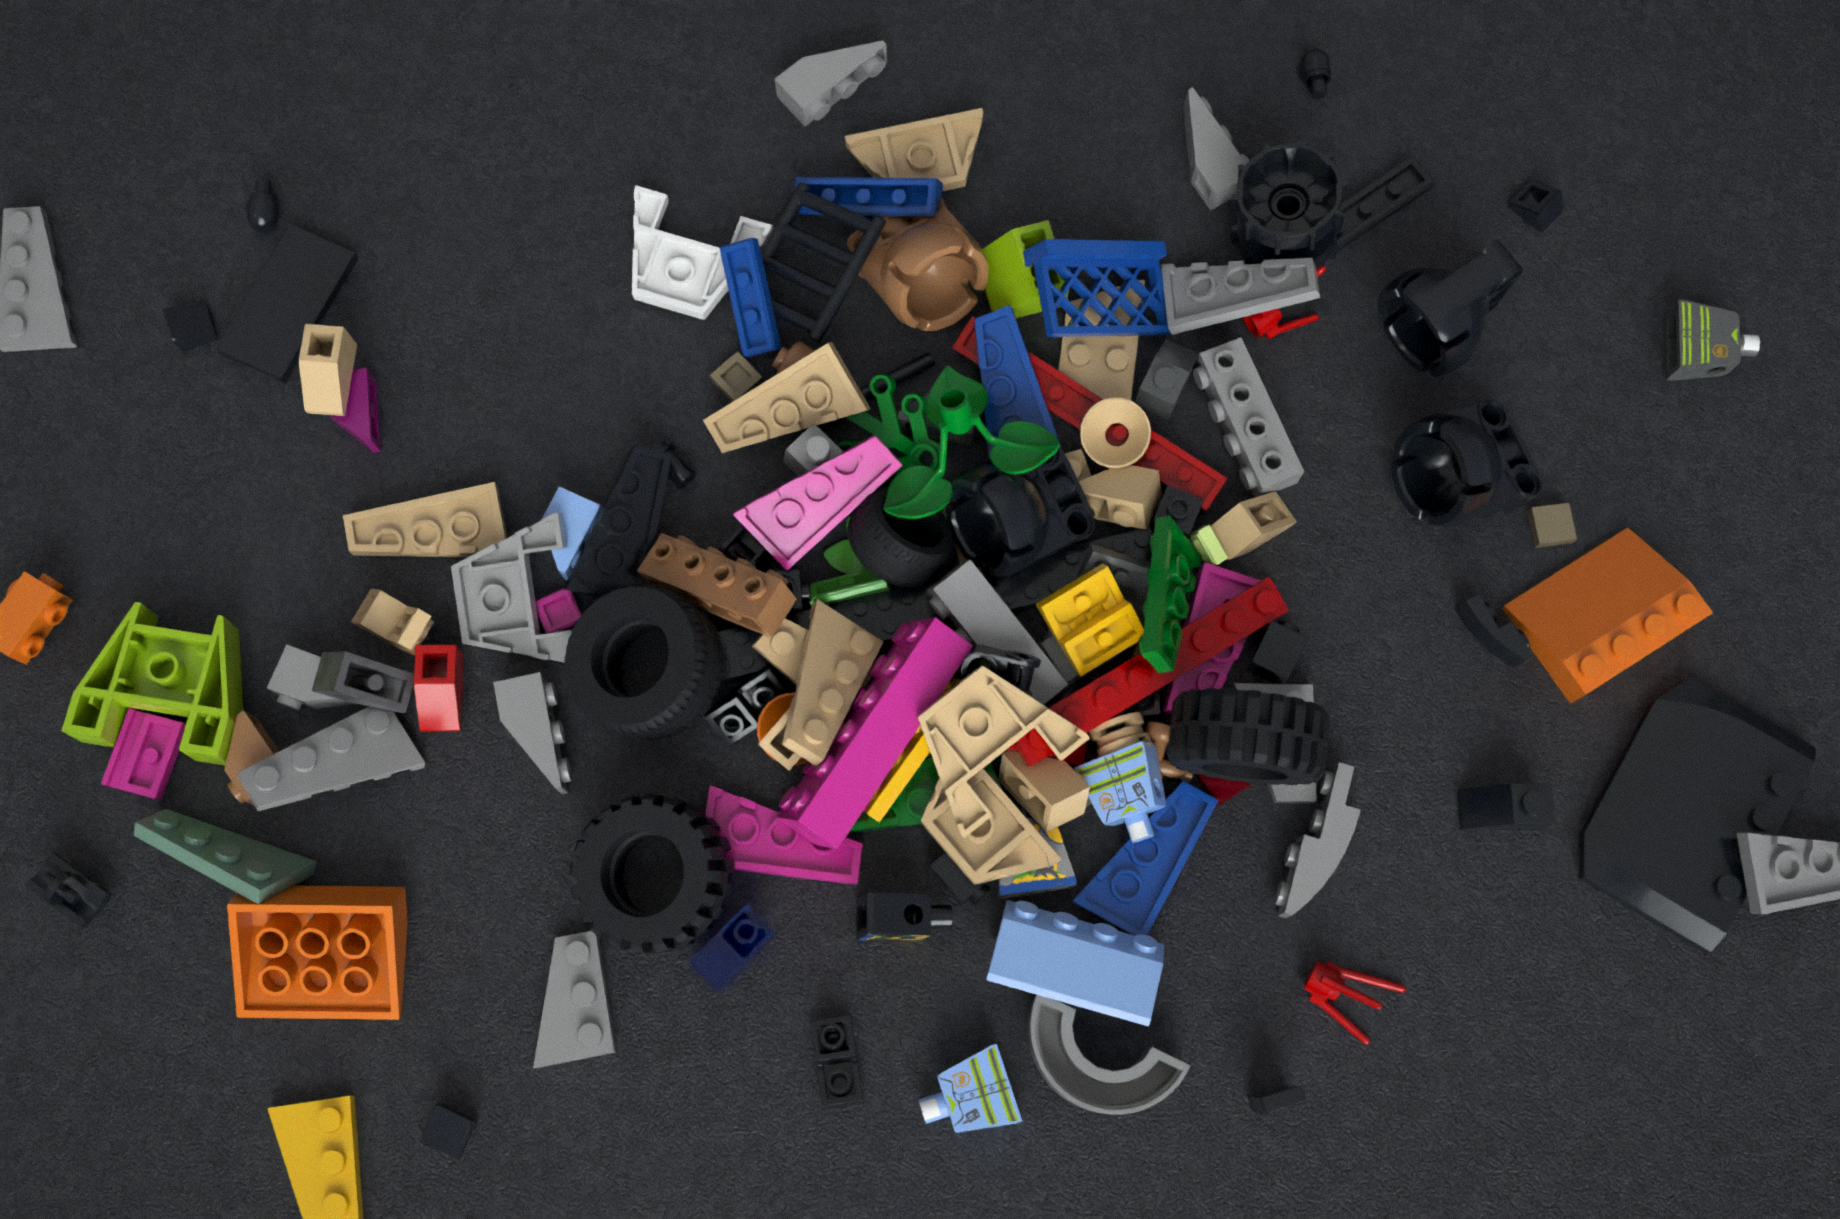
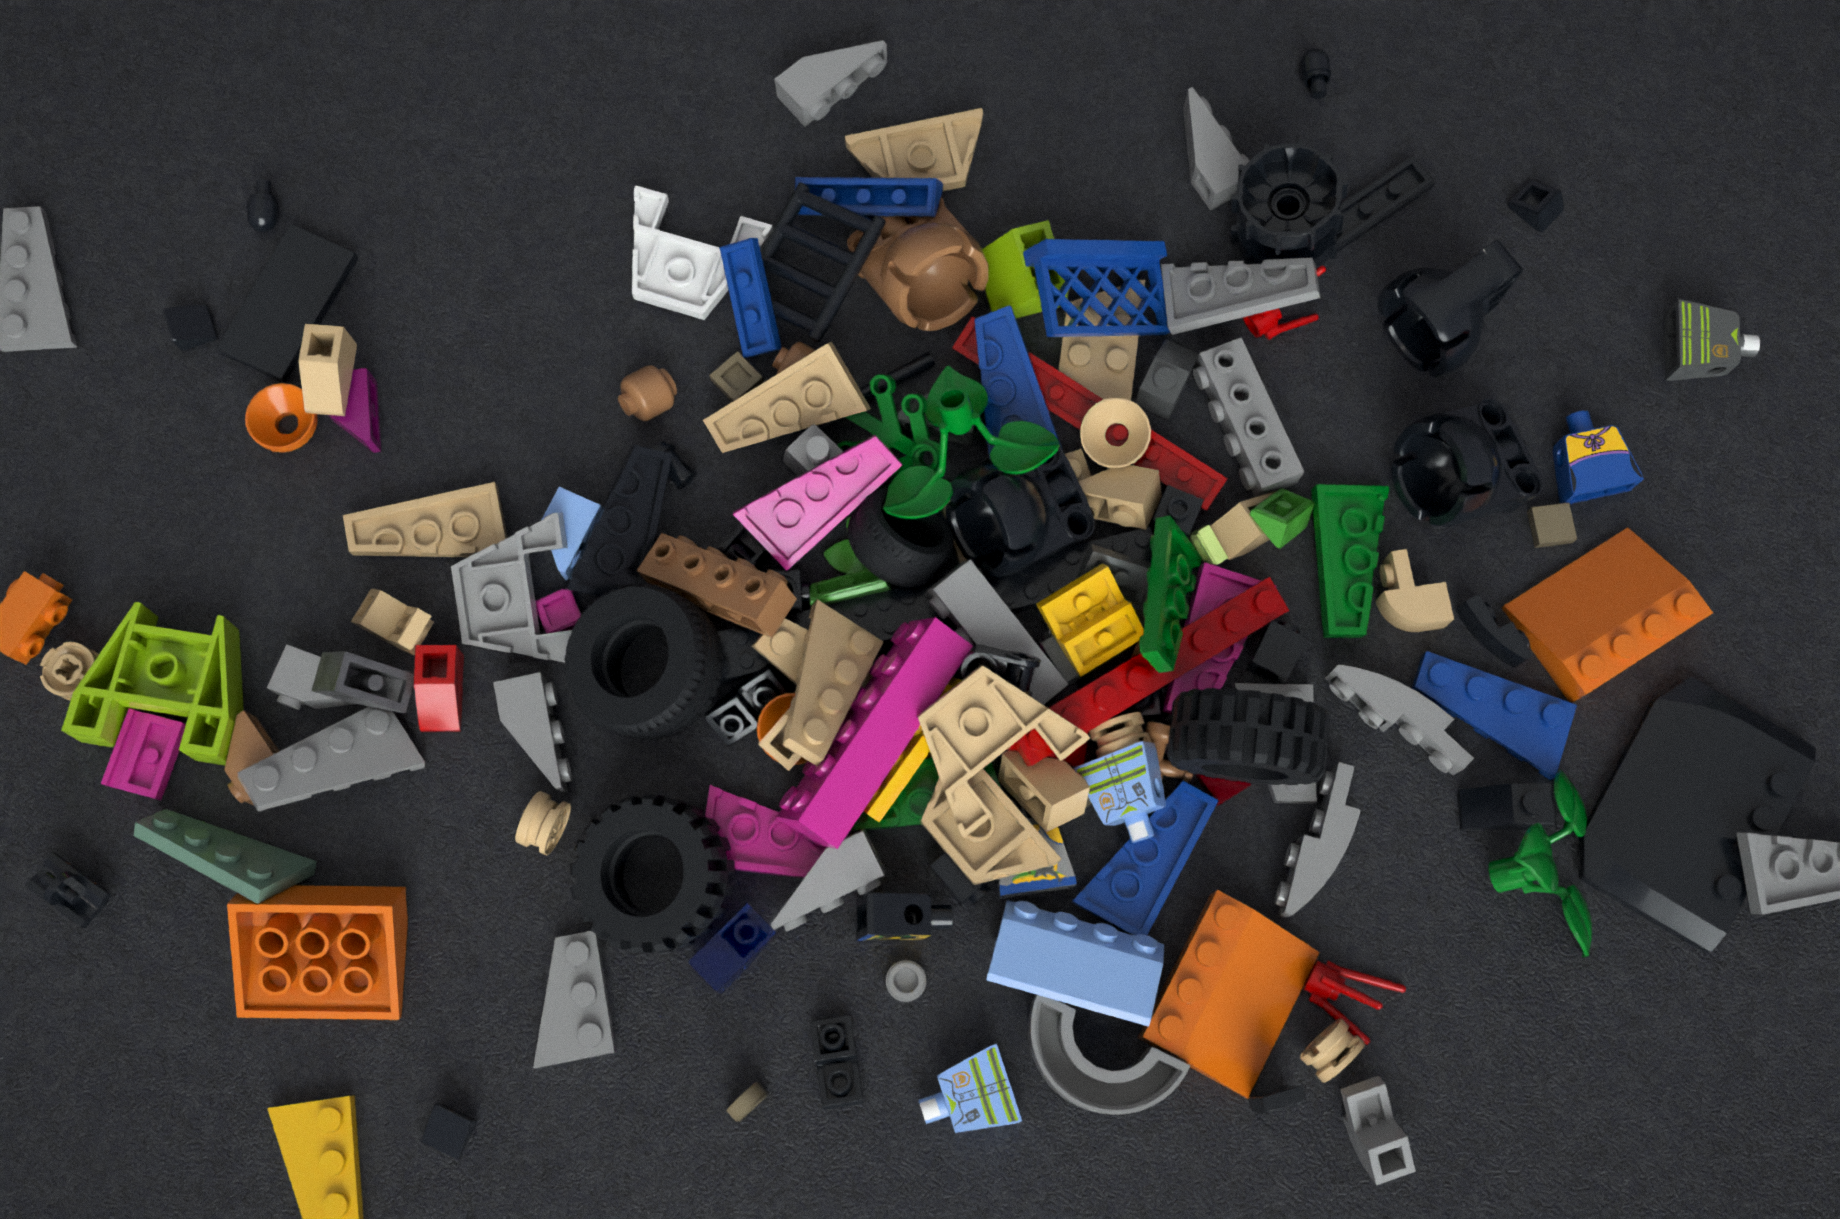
none -> tan wheel [40,642,99,701]
none -> orange piece [245,383,318,452]
none -> tan wheel [515,791,571,856]
none -> medium nougat head [618,365,677,421]
none -> dark tan tile [726,1082,768,1122]
none -> light grey slope [771,828,886,932]
none -> light grey tile [886,960,926,1002]
none -> orange slope [1137,890,1320,1099]
none -> bright green slope [1250,488,1315,548]
none -> tan wheel [1300,1018,1365,1083]
none -> green wing [1311,484,1389,638]
none -> light grey slope [1325,664,1474,775]
none -> light grey brick [1340,1076,1416,1186]
none -> tan brick [1375,549,1454,632]
none -> blue wing [1411,651,1577,780]
none -> green plant [1488,769,1592,958]
none -> blue torso [1553,410,1644,504]

